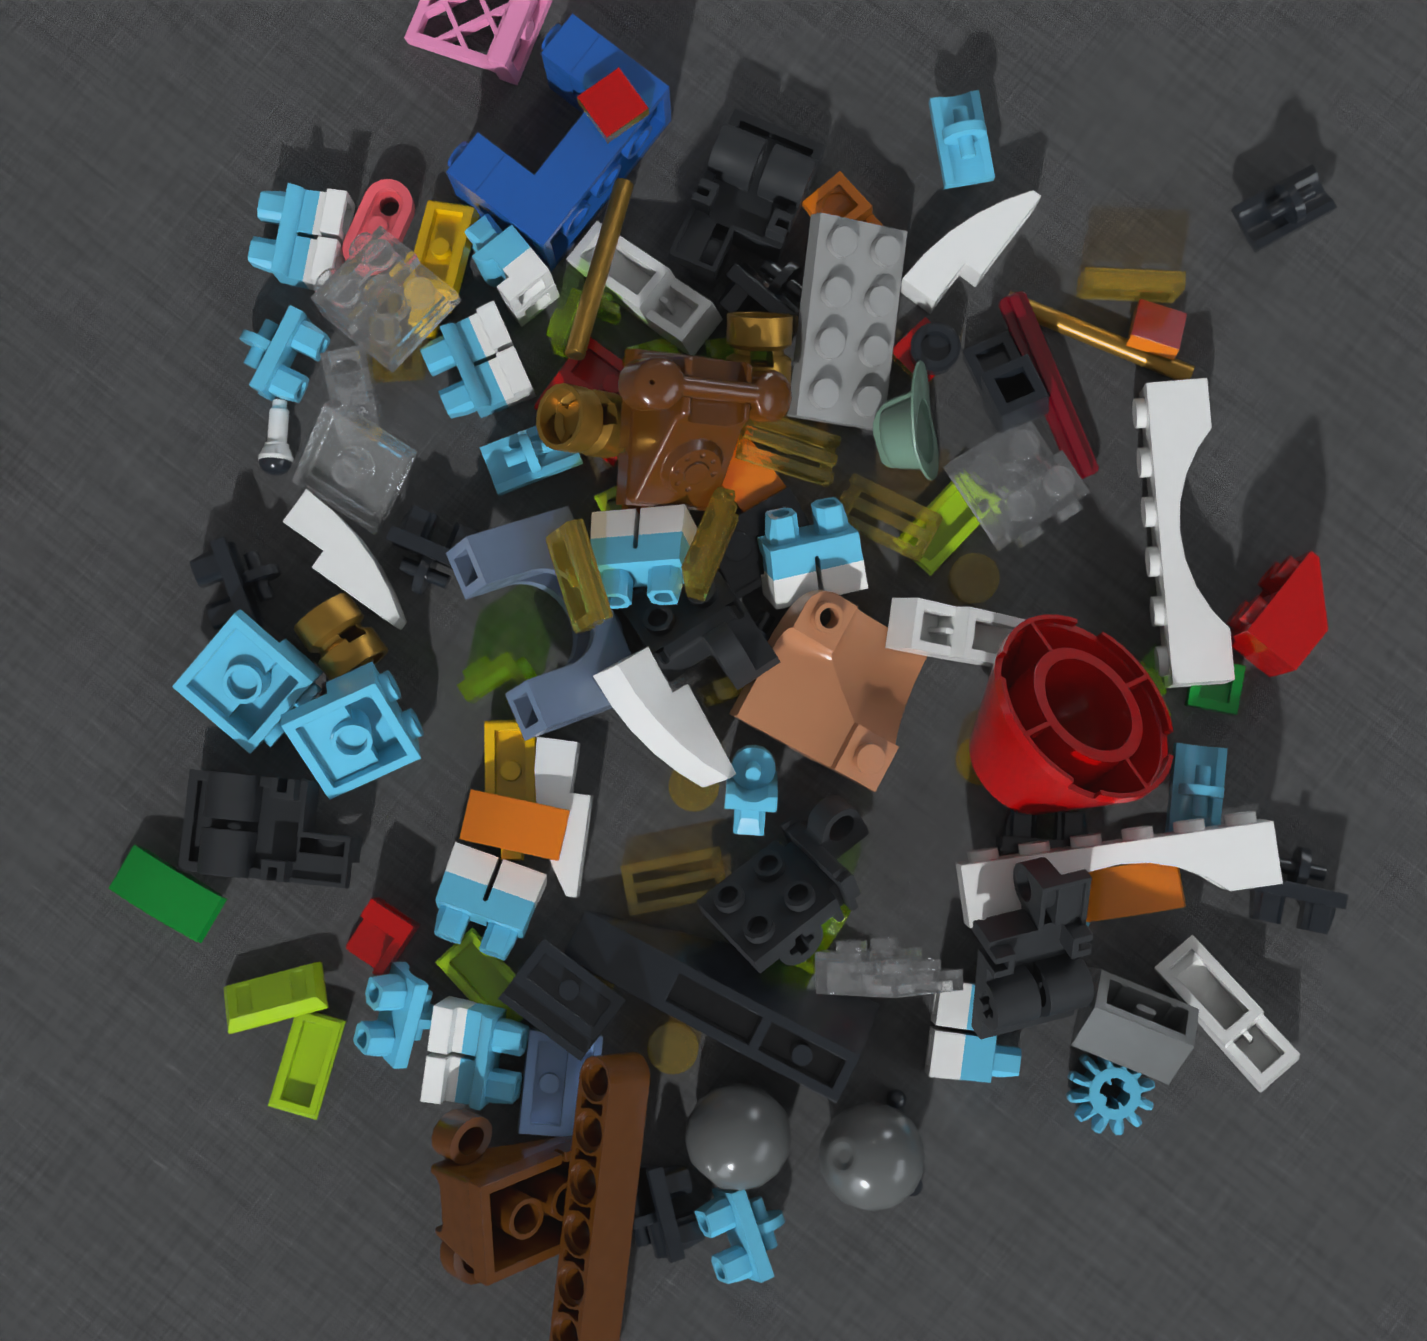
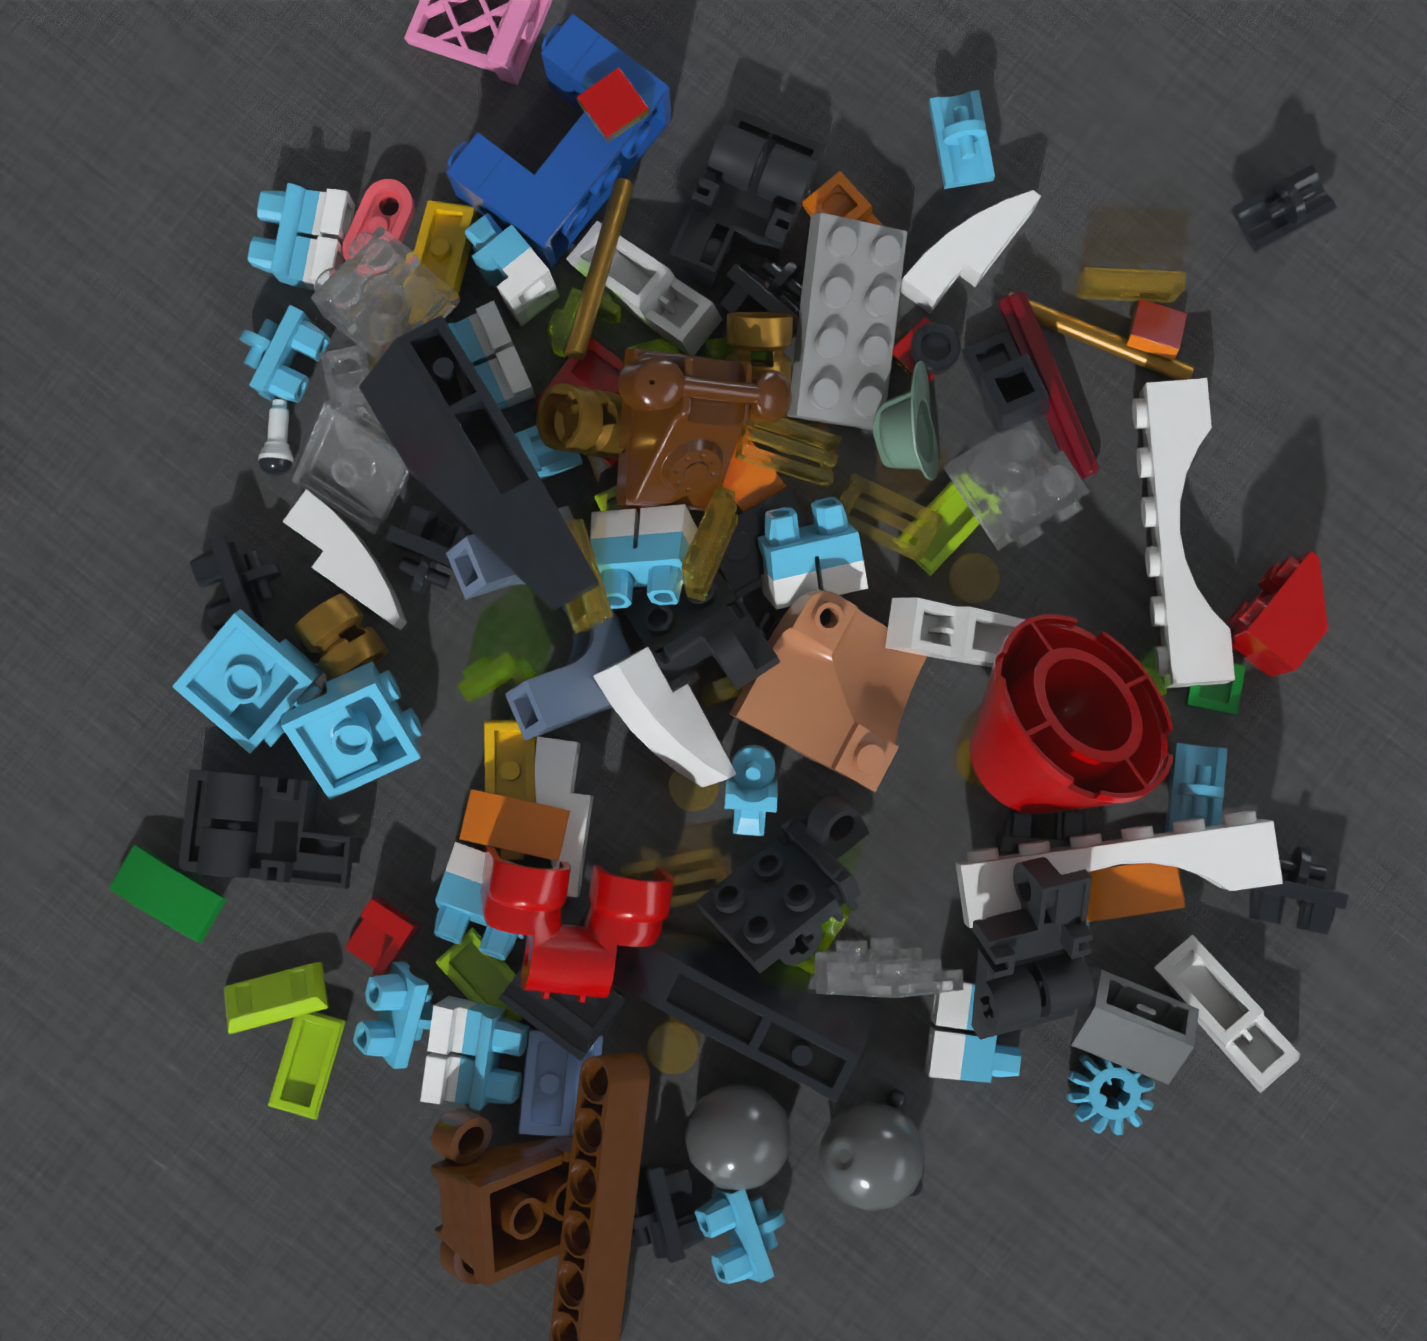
none -> black wedge [359,315,599,611]
none -> red piece [480,846,674,1003]

